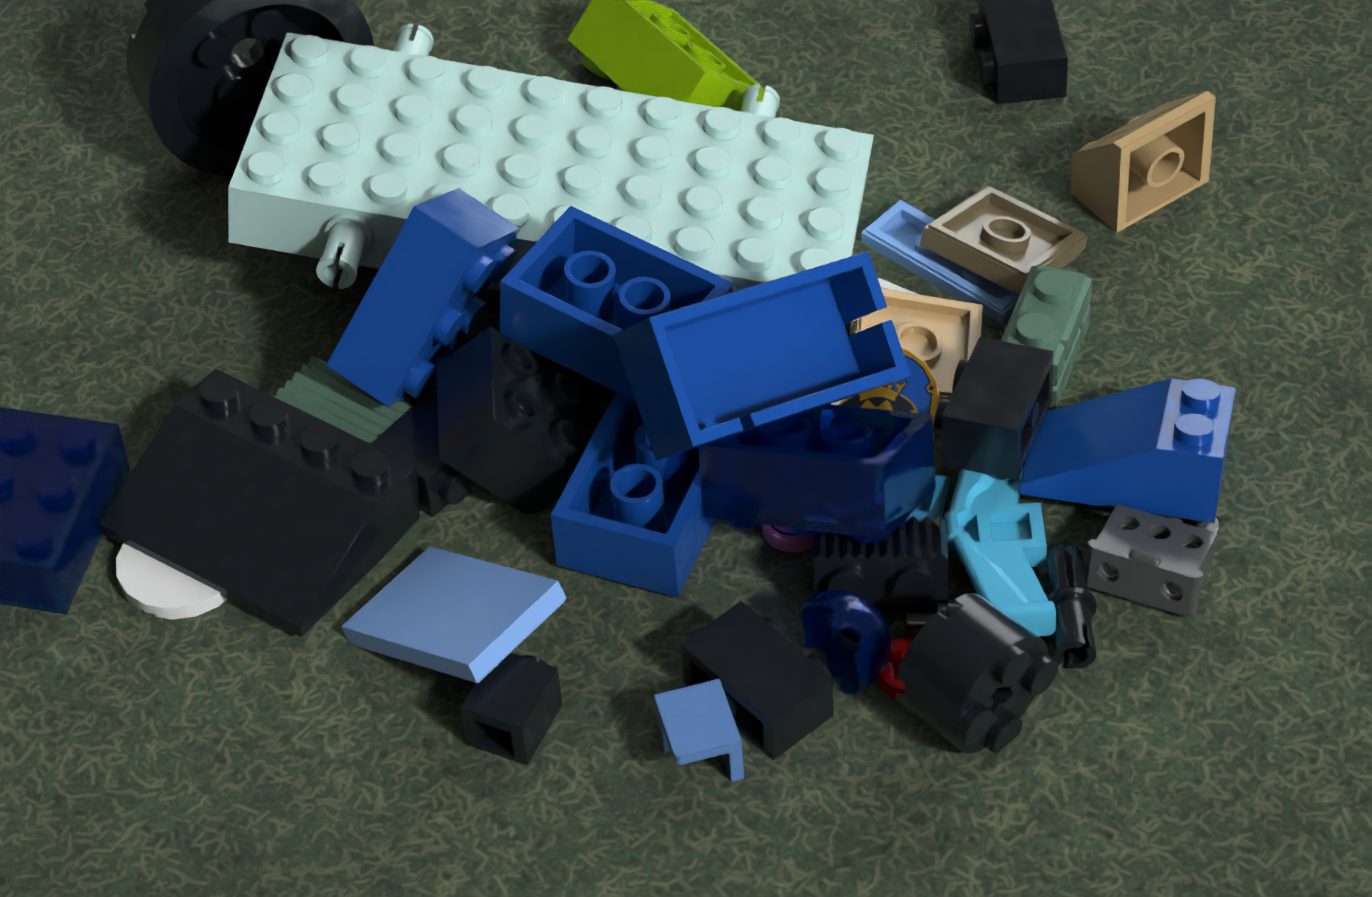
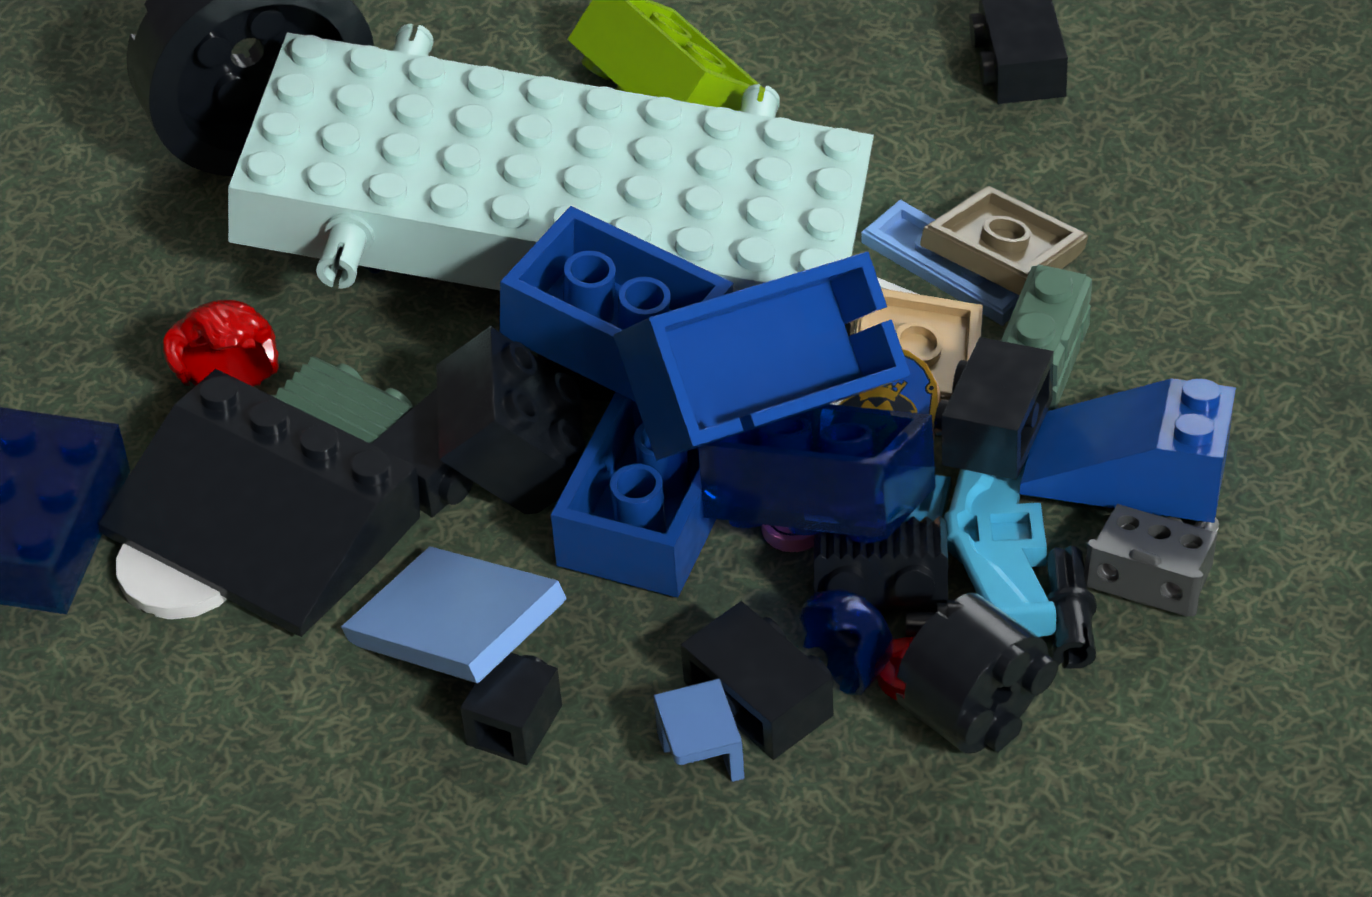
blue brick [326,188,521,407] -> none
tan slope [1071,91,1216,233] -> none
none -> red hair [163,300,279,386]

